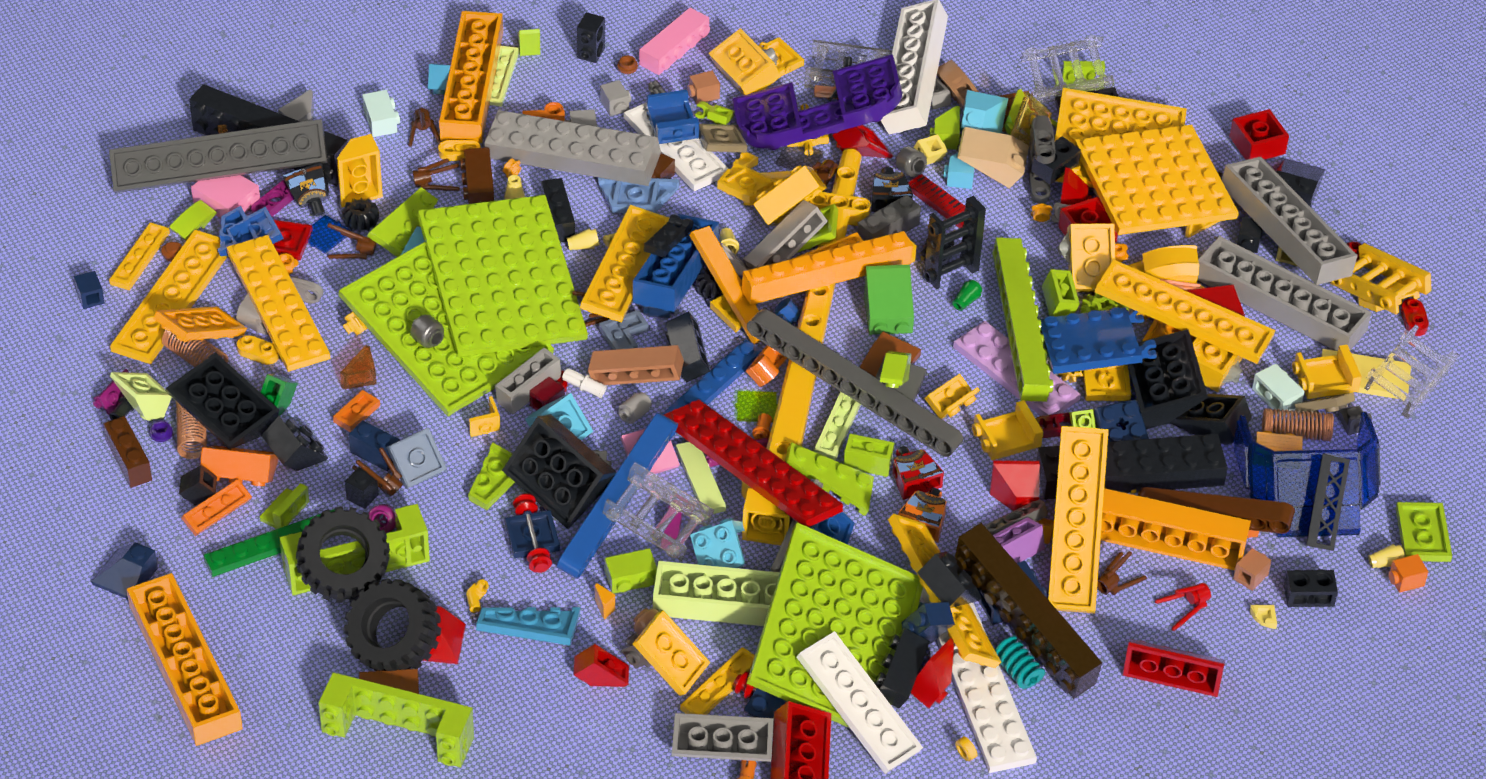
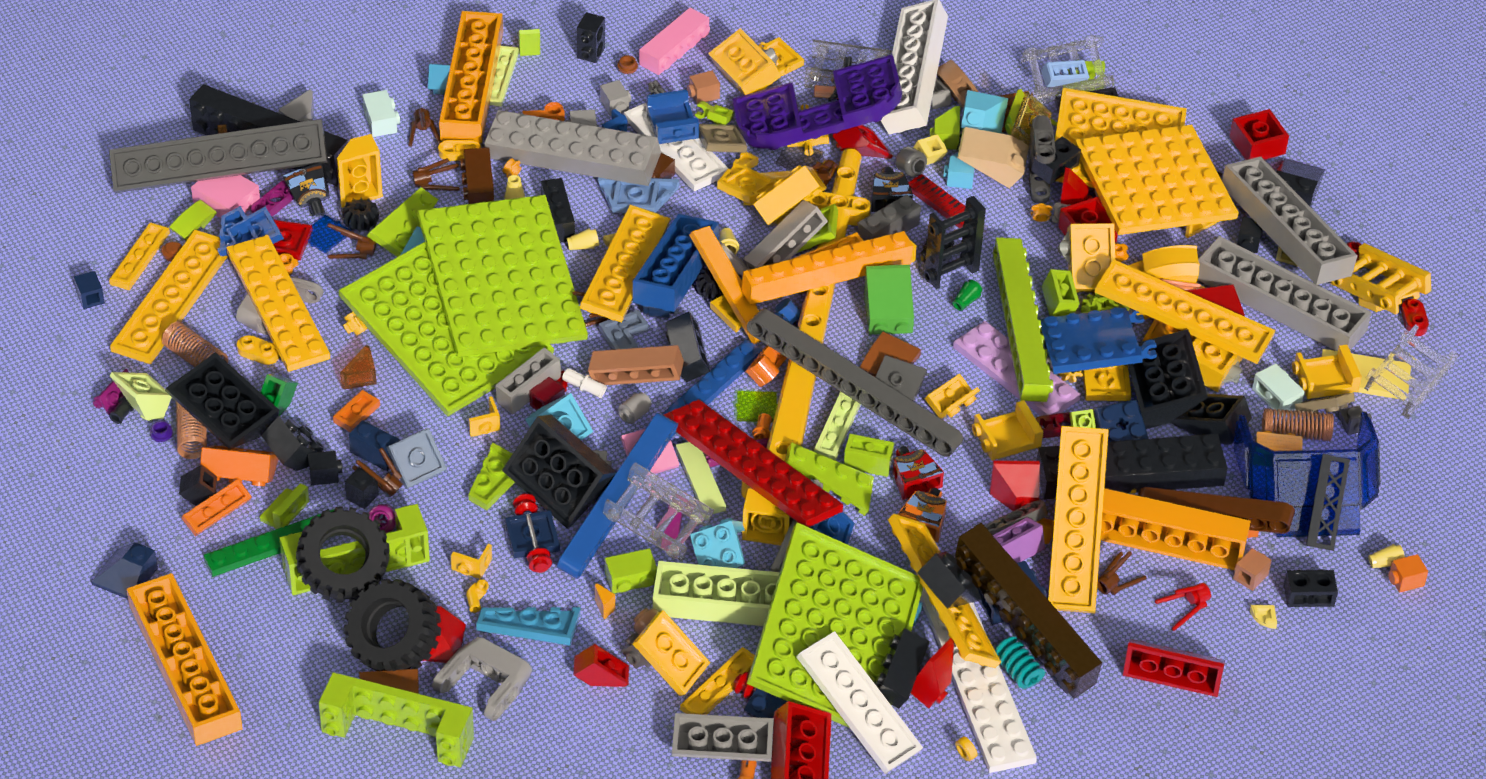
reddish brown brick [103,416,152,488] -> none
light orange plate [153,306,247,342] -> none
flat silver head [411,315,444,348] -> none
black plate [644,214,694,257] -> none
lime slope [880,351,911,388] -> none
dark blue brick [901,602,955,643] -> none
lime plate [1396,502,1452,562] -> none
none -> black brick [308,450,343,486]
none -> light grey connector [432,637,532,721]
none -> yellow bracket [451,543,492,579]
none -> blue bracket [602,109,628,132]
none -> light blue slope [1042,60,1090,87]

